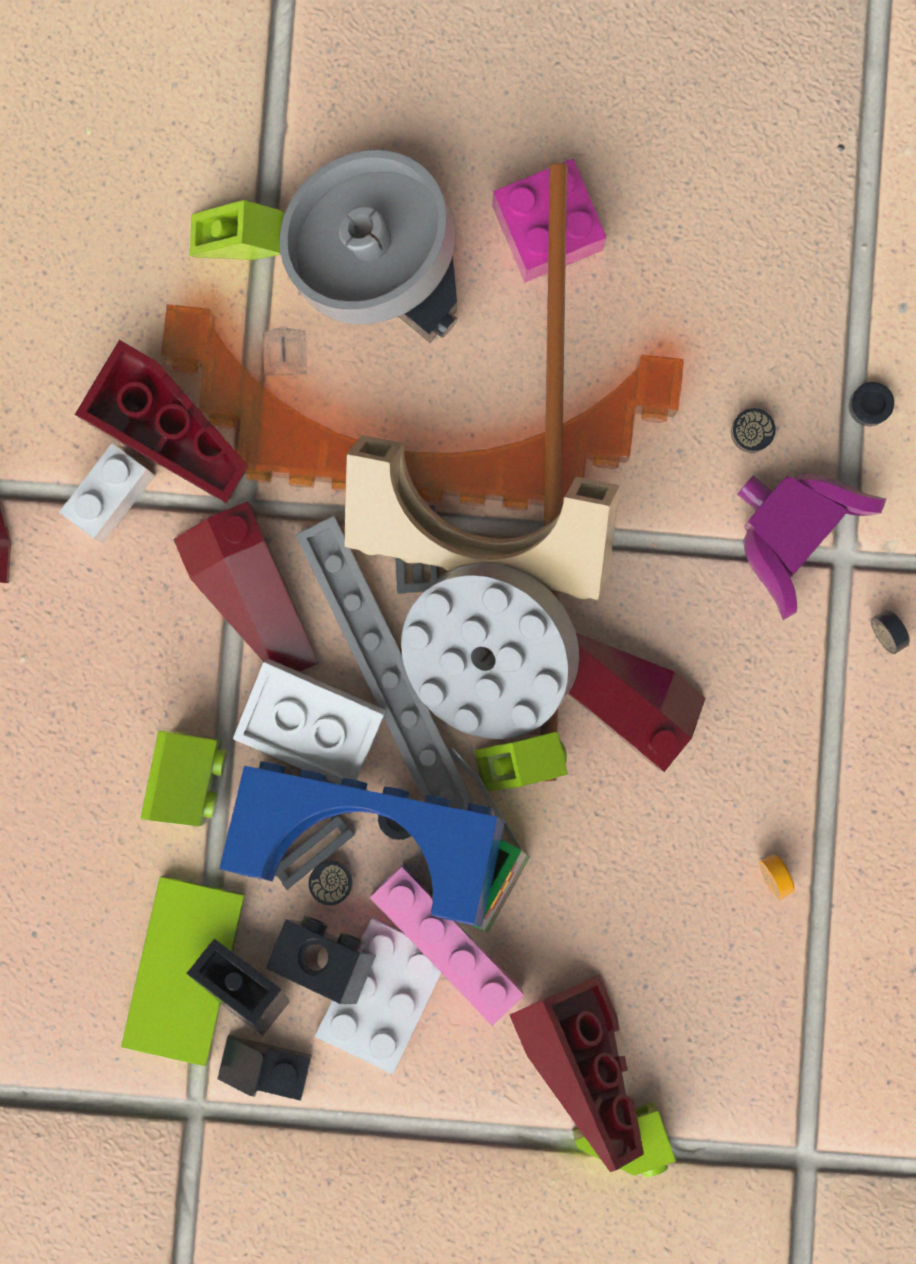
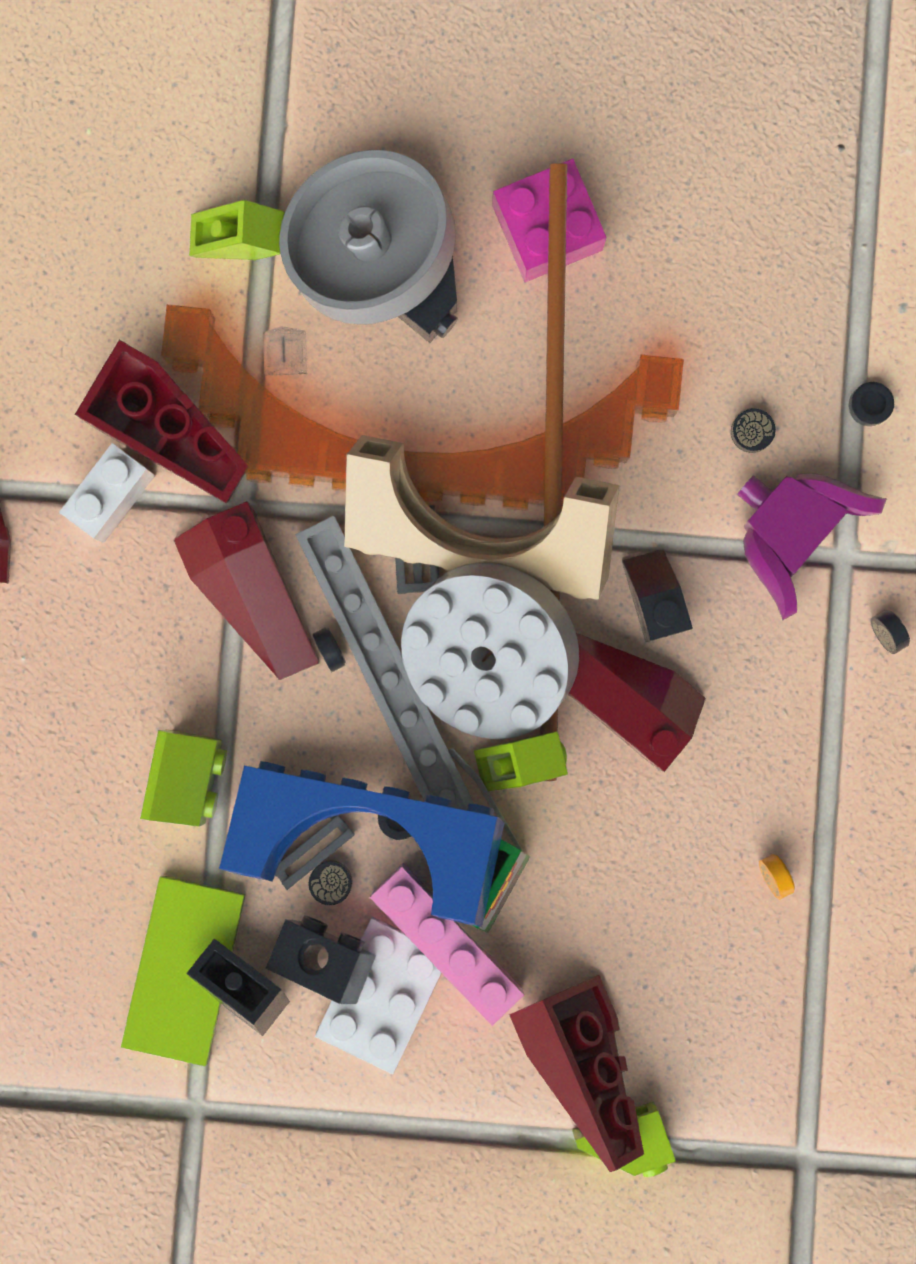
black slope [217,1035,312,1101] -> none
white plate [233,658,386,785] -> none
none -> black tile [312,627,346,672]
none -> black slope [622,549,693,643]

